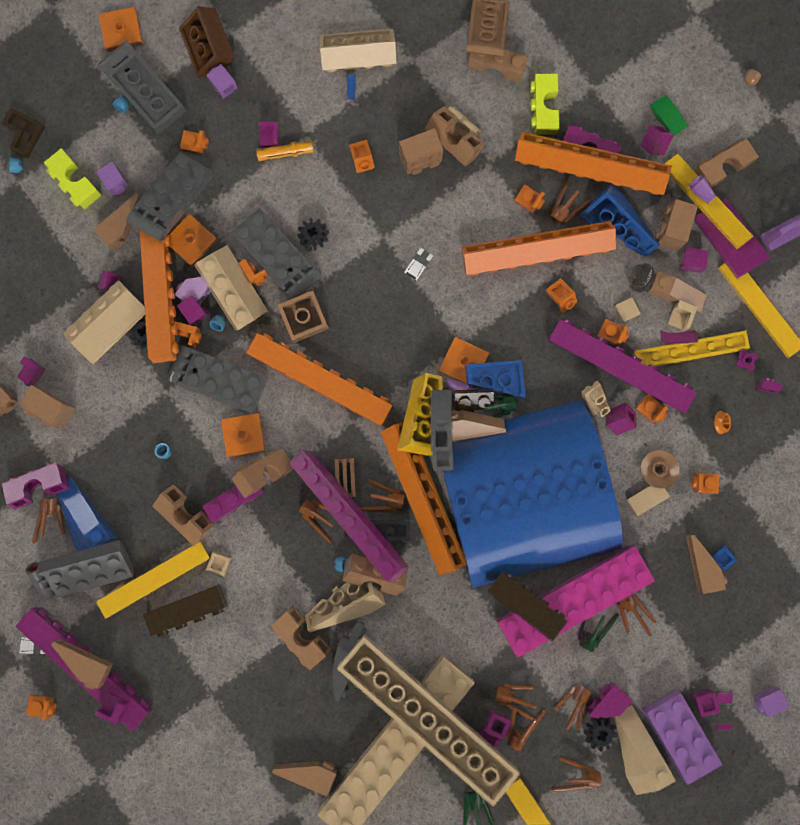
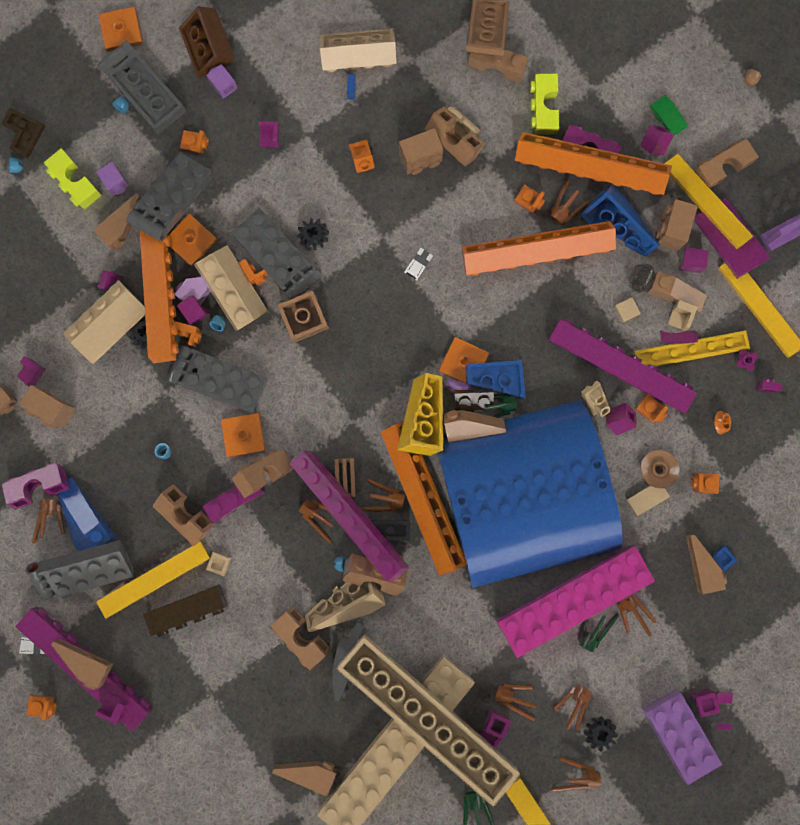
orange brick [246,333,392,427] -> none
light orange pin [256,140,314,161] -> none
dark grey slope [431,390,454,471] -> none
dark brown brick [488,572,568,642] -> none
dark orange plant [506,707,546,751] -> none
orange bracket [546,278,577,313] -> none
magenta slope [586,682,633,718] -> none
orange bracket [597,319,629,346] -> none
tan wedge [615,705,675,795] -> none
medium lavender cone [688,175,716,204] -> none
medium lavender brick [753,686,790,717] -> none

